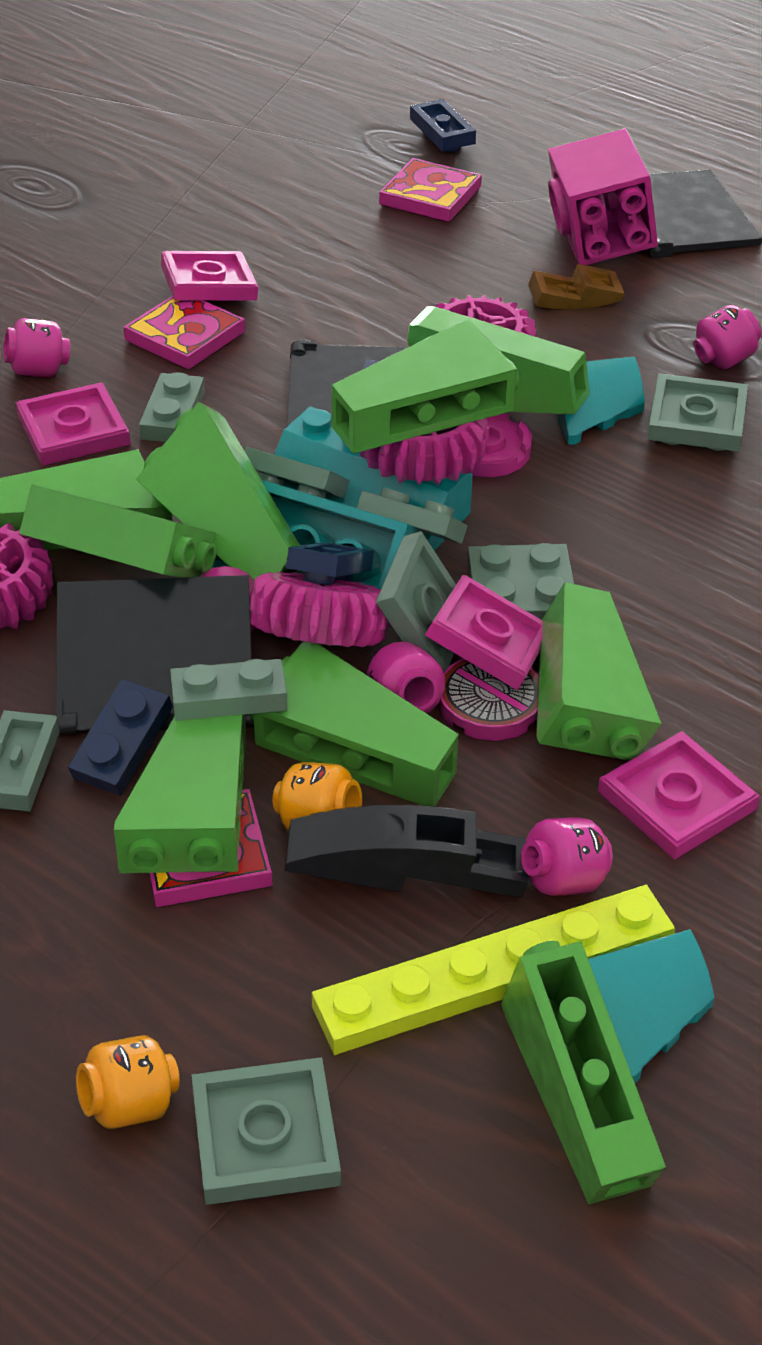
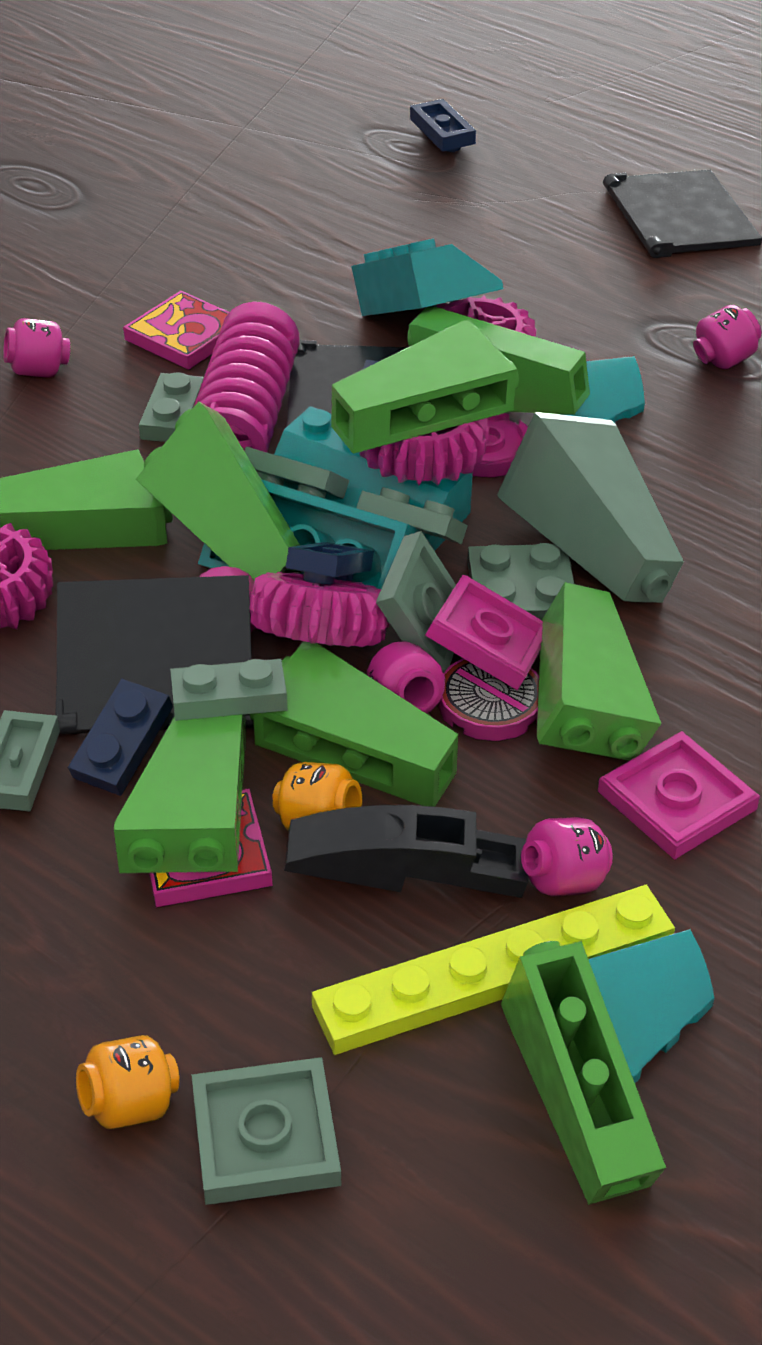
dark pink tile [16,382,131,466] -> none
bright green slope [19,484,216,578] -> none
dark pink tile [161,251,258,300] -> none
dark pink tile [379,158,482,222] -> none
pearl gold slope [528,264,625,310] -> none
dark pink brick [548,128,658,265] -> none
sand green plate [647,373,748,452] -> none
none -> dark pink piece [193,301,299,453]
none -> teal slope [351,238,504,316]
none -> sand green slope [497,412,684,603]

